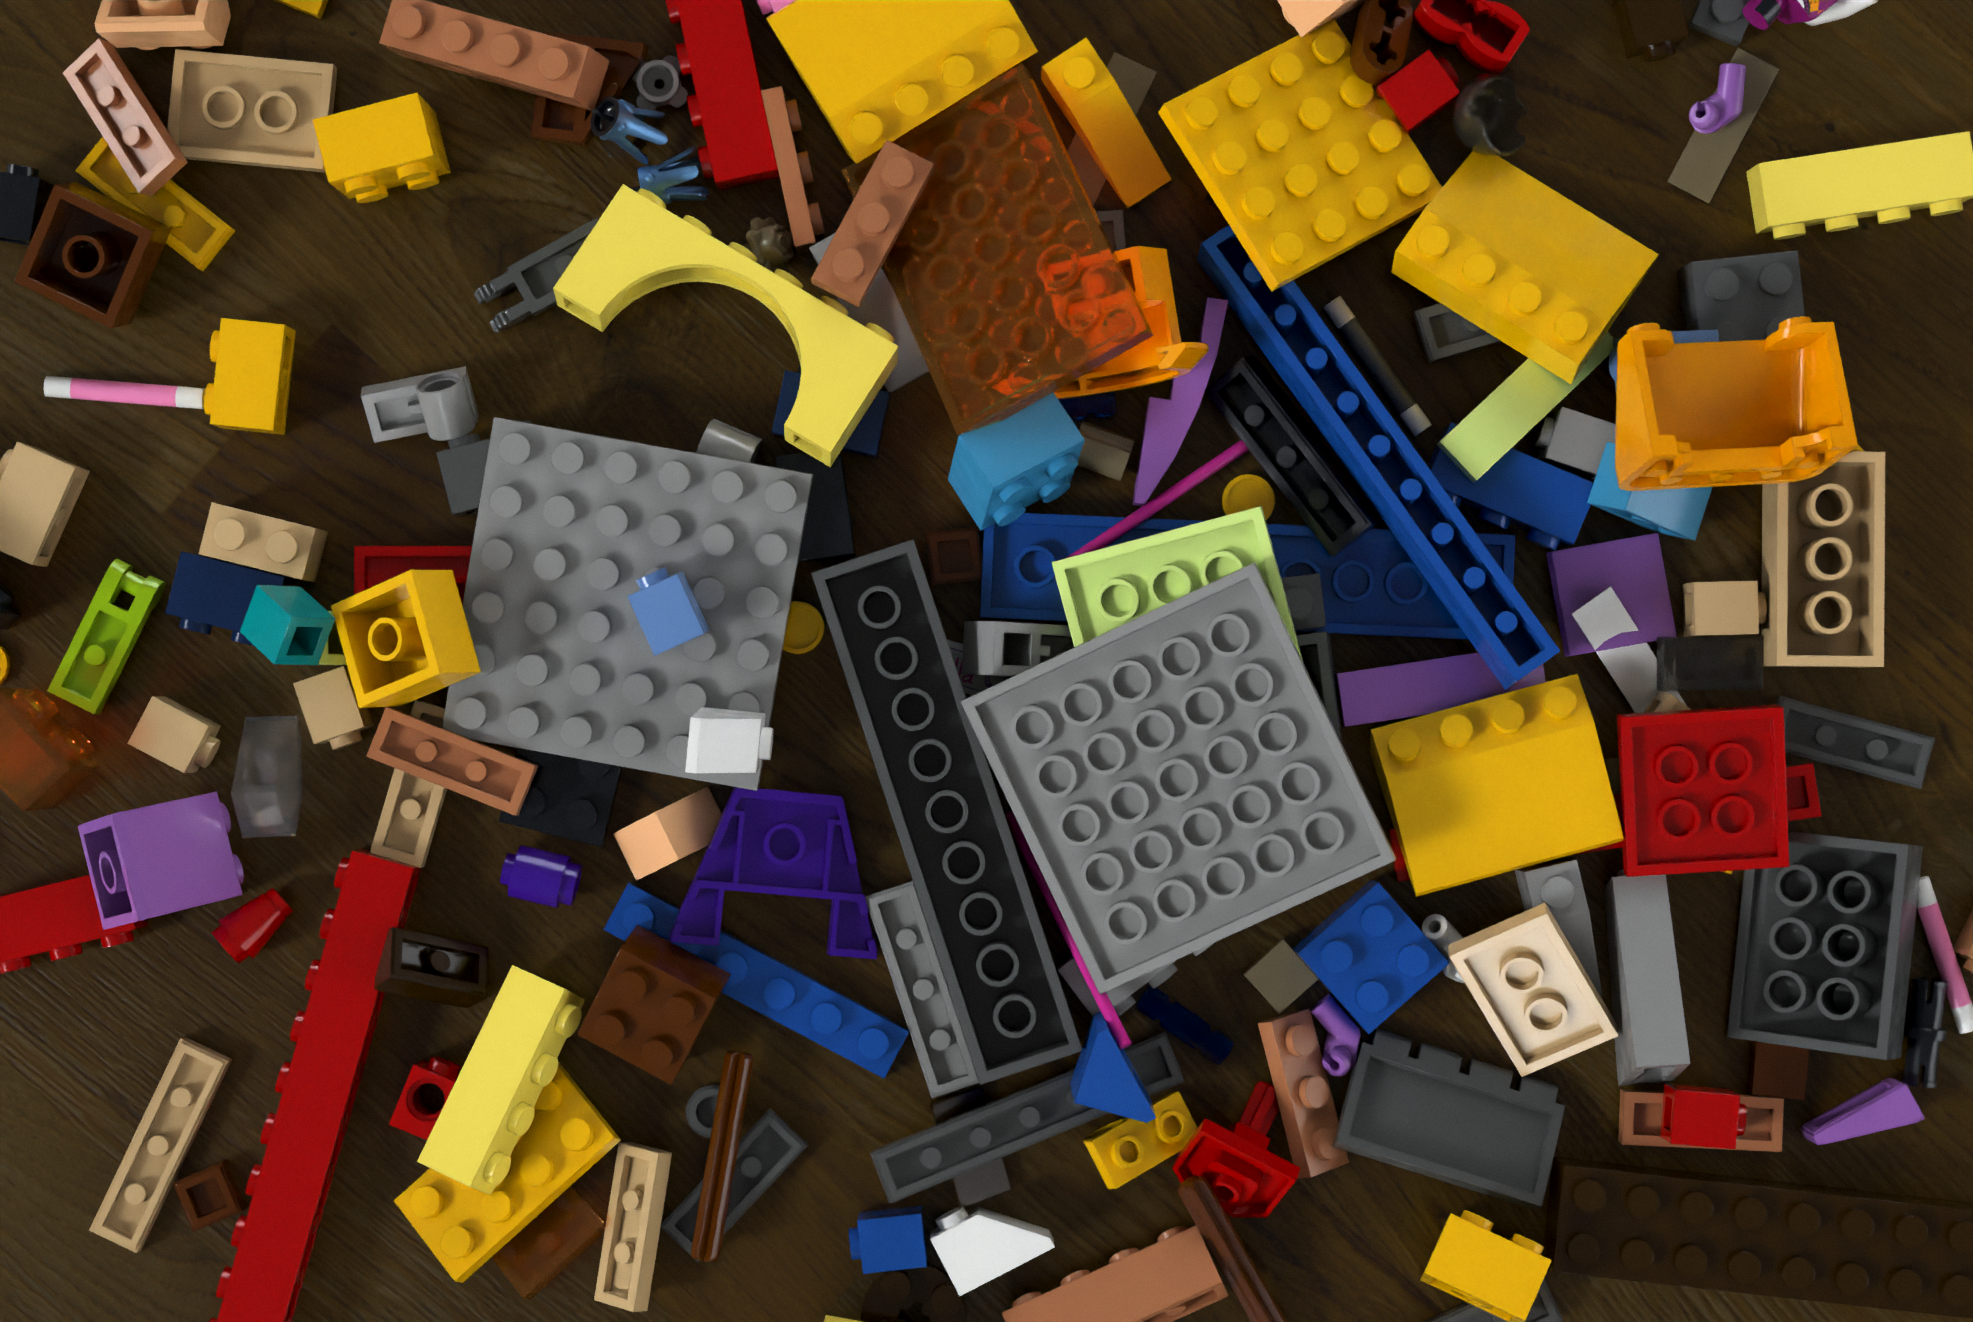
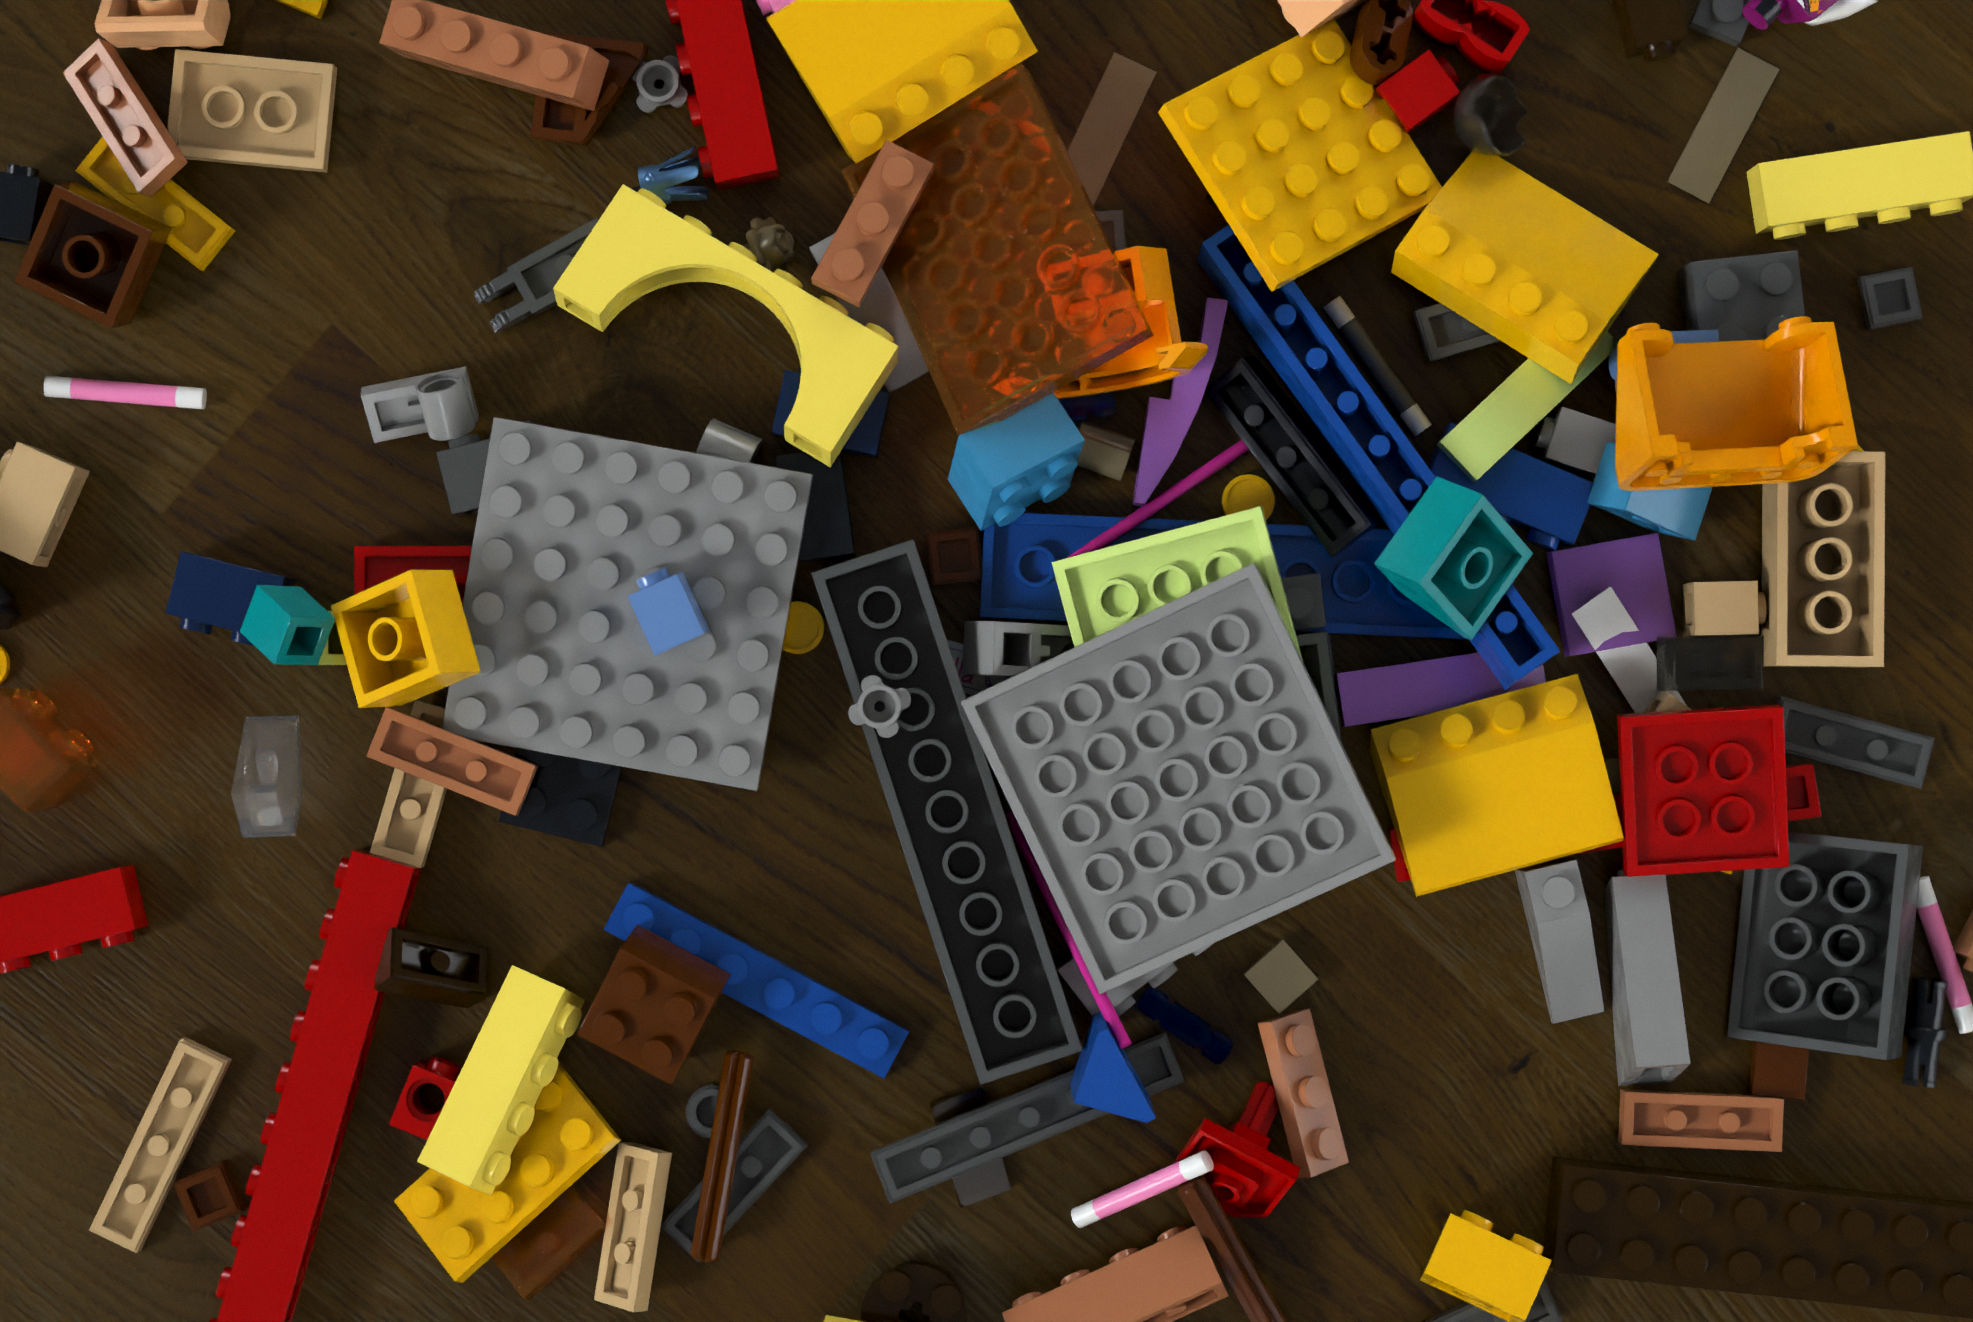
lime plate [47,558,166,715] -> none
medium lavender slope [78,791,244,930] -> none
tan brick [127,696,221,773] -> none
tan brick [199,502,328,583] -> none
yellow brick [204,318,296,435] -> none
red cone [211,887,293,964] -> none
tan brick [293,666,374,750] -> none
yellow brick [312,92,451,203] -> none
dark purple brick [500,845,582,908] -> none
flat silver piece [590,96,668,165] -> none
light nougat slope [613,786,722,881] -> none
dark purple wing [669,787,877,959] -> none
white slope [685,707,774,773] -> none
nougat plate [761,86,825,254] -> none
blue brick [849,1206,928,1274] -> none
light grey tile [865,880,979,1098] -> none
white slope [930,1206,1055,1297] -> none
yellow slope [1041,37,1172,210] -> none
yellow plate [1083,1091,1197,1189] -> none
blue brick [1292,879,1449,1034] -> none
medium lavender arm [1310,994,1361,1076] -> none
dark grey hinge [1333,1028,1565,1211] -> none
white arm [1422,914,1464,983] -> none
tan plate [1448,903,1619,1077] -> none
red brick [1660,1084,1747,1149] -> none
medium lavender arm [1689,63,1747,134] -> none
medium lavender slope [1799,1077,1925,1145] -> none
none -> light grey plate [848,675,911,738]
none -> bright pink bar [1071,1150,1214,1228]
none -> teal slope [1374,476,1533,641]
none -> dark grey tile [1856,267,1923,330]

